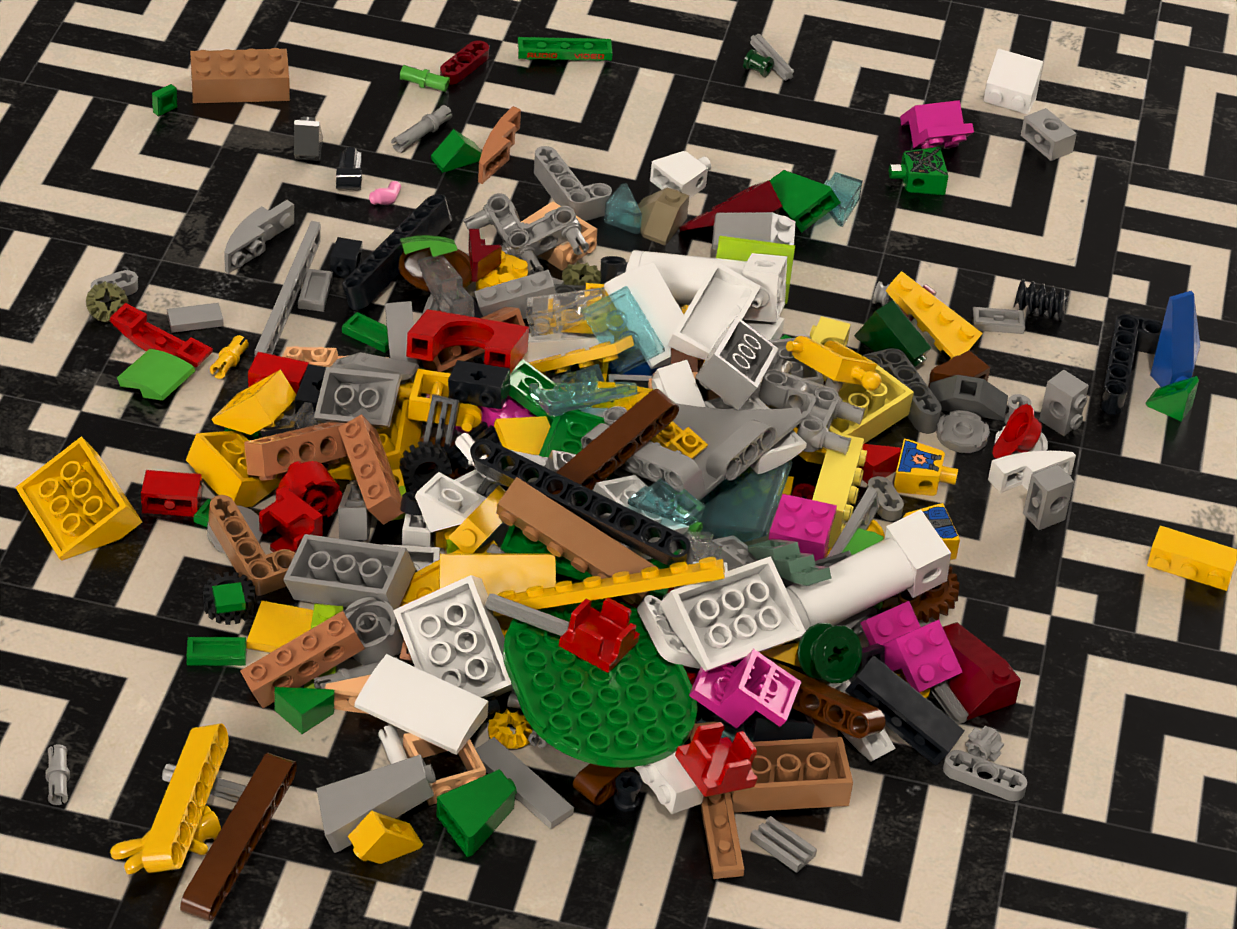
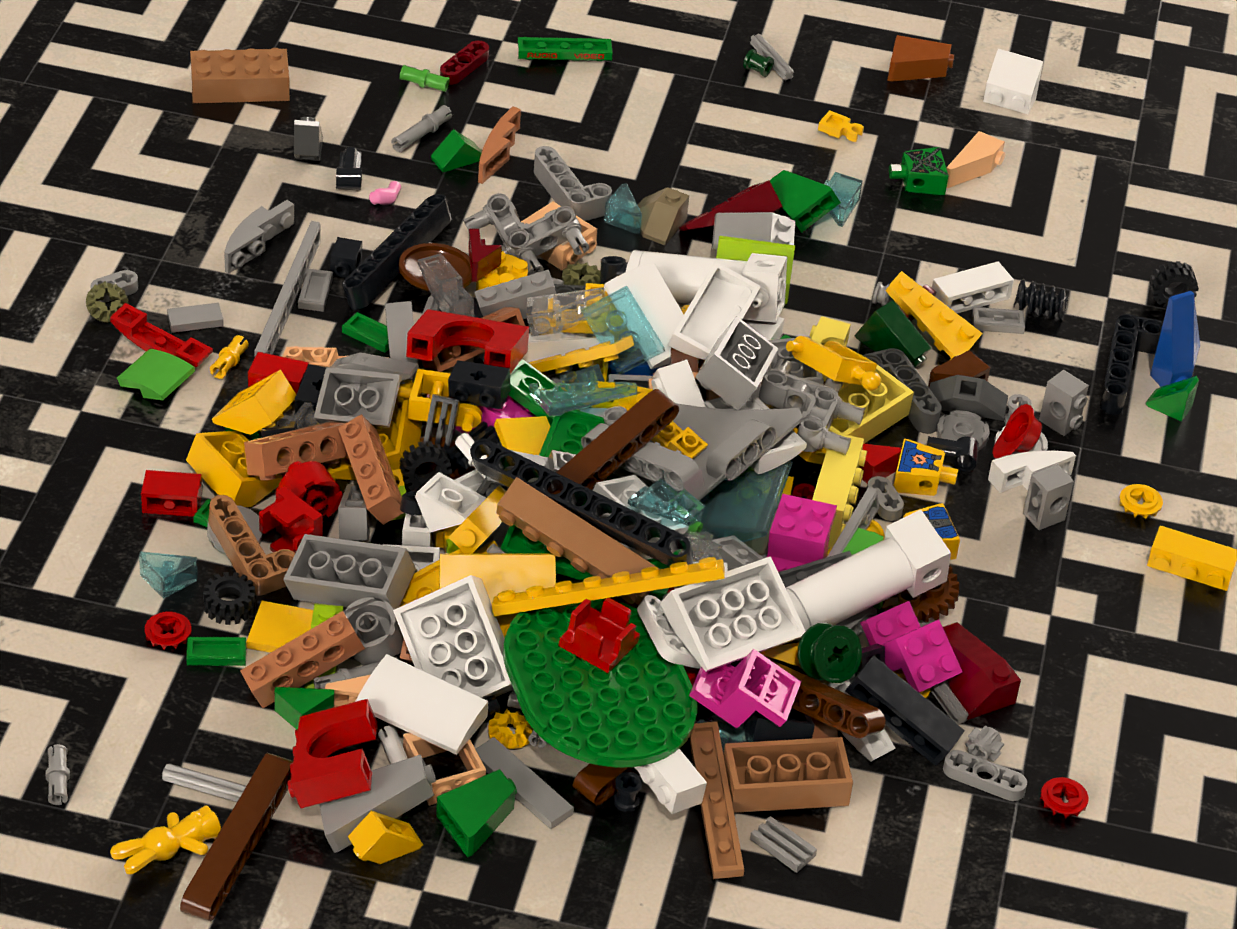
yellow slope [15,436,142,561] -> none
yellow beam [142,723,229,873] -> none
green tile [152,84,177,116] -> none
green tile [212,582,246,614] -> none
bright green slope [400,235,458,257] -> none
light grey axle [485,594,569,636] -> none
white torso [650,151,711,199] -> none
red panel [675,722,758,797] -> none
sand green slope [747,539,831,586] -> none
dark pink bracket [900,100,974,149] -> none
light grey brick [1021,108,1077,161] -> none
none -> clear light blue slope [139,552,198,599]
none -> red gear [145,612,191,650]
none -> red arch [288,699,377,808]
none -> yellow plate [818,110,864,142]
none -> dark orange slope [888,35,955,81]
none -> black piece [927,436,979,472]
none -> white brick [932,261,1014,313]
none -> light nougat slope [947,131,1005,188]
none -> red gear [1040,777,1089,818]
none -> yellow gear [1119,484,1163,519]
none -> black tyre [1149,261,1199,308]

